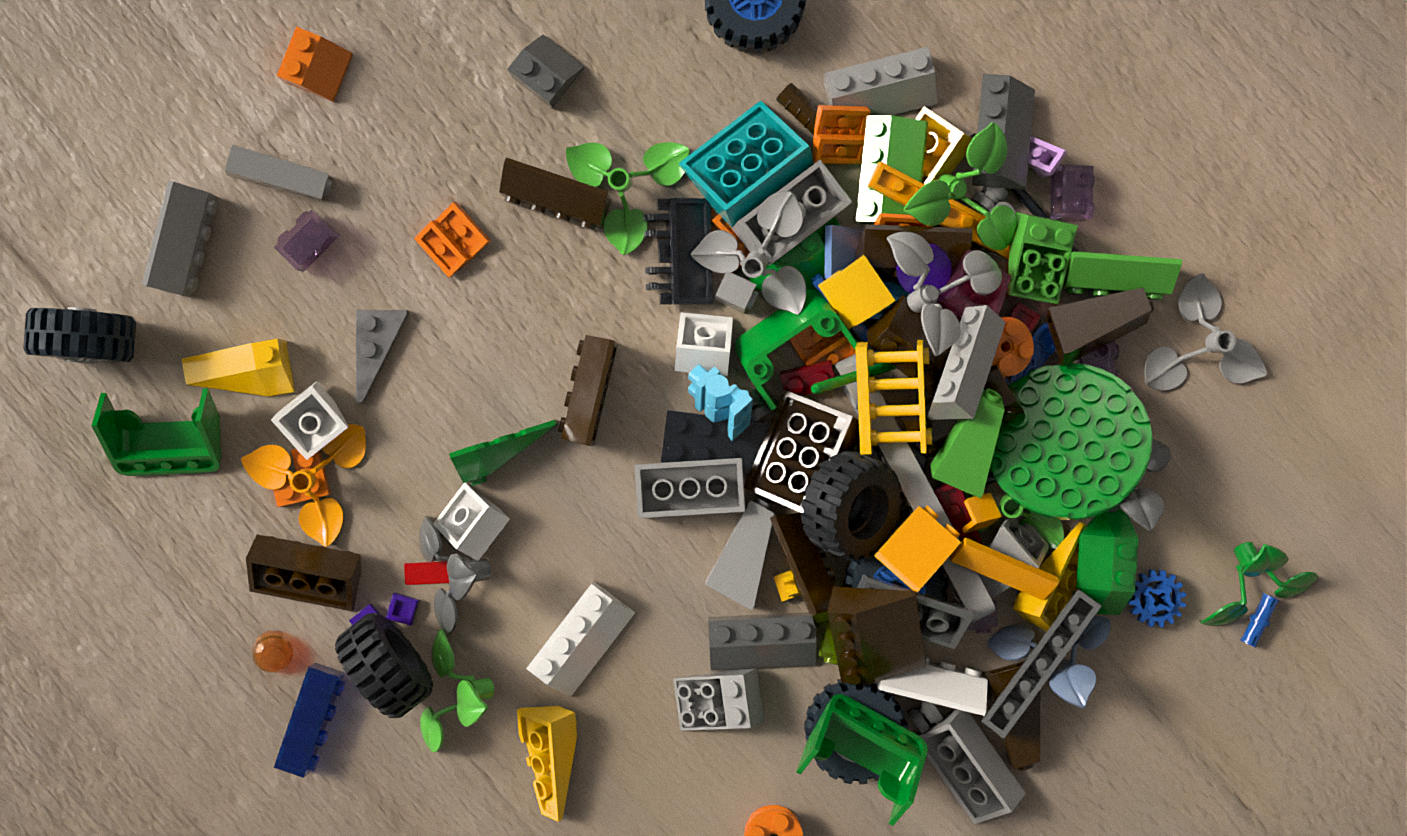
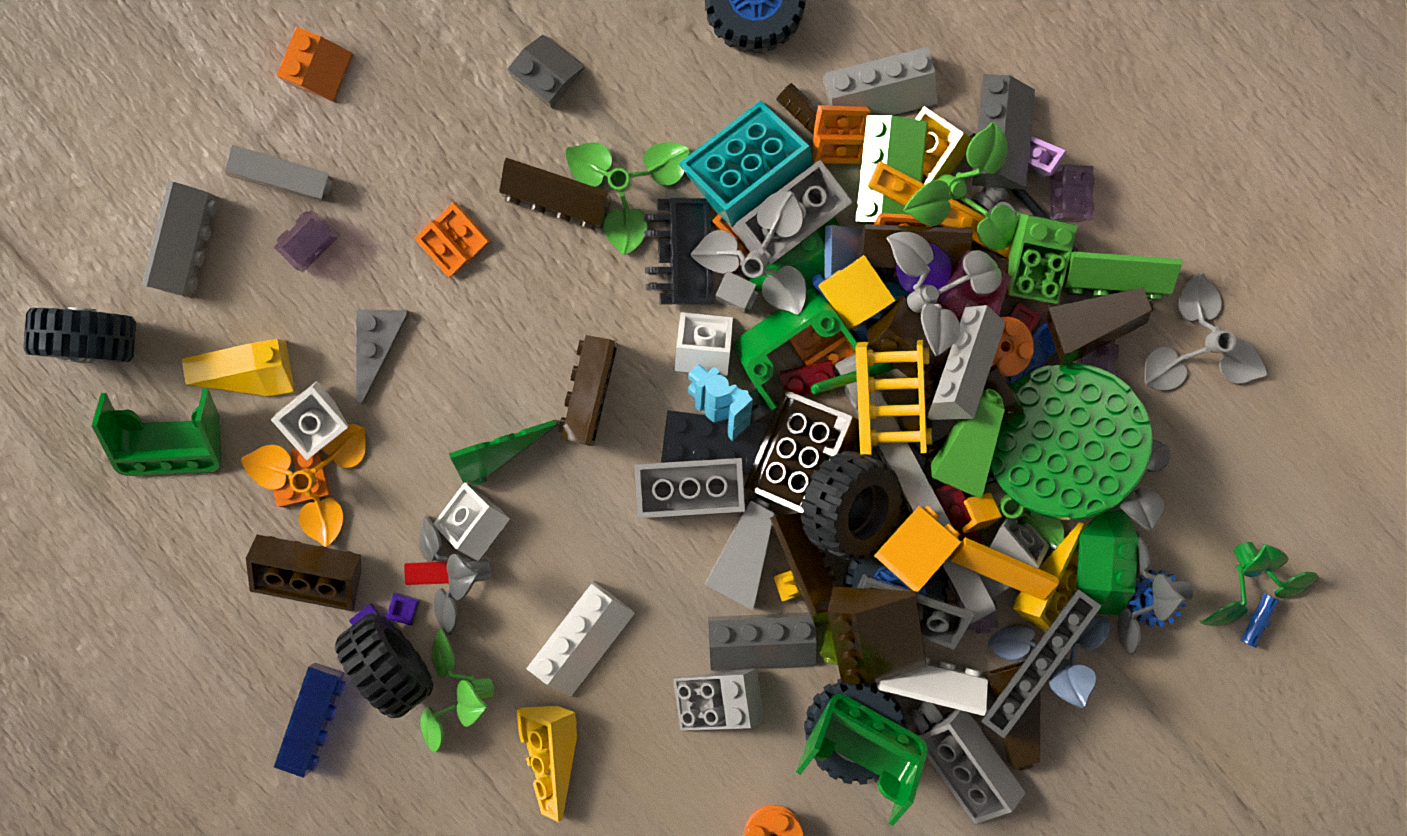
clear orange hair [252,630,293,673] -> none
none -> dark grey plant [1117,531,1193,655]

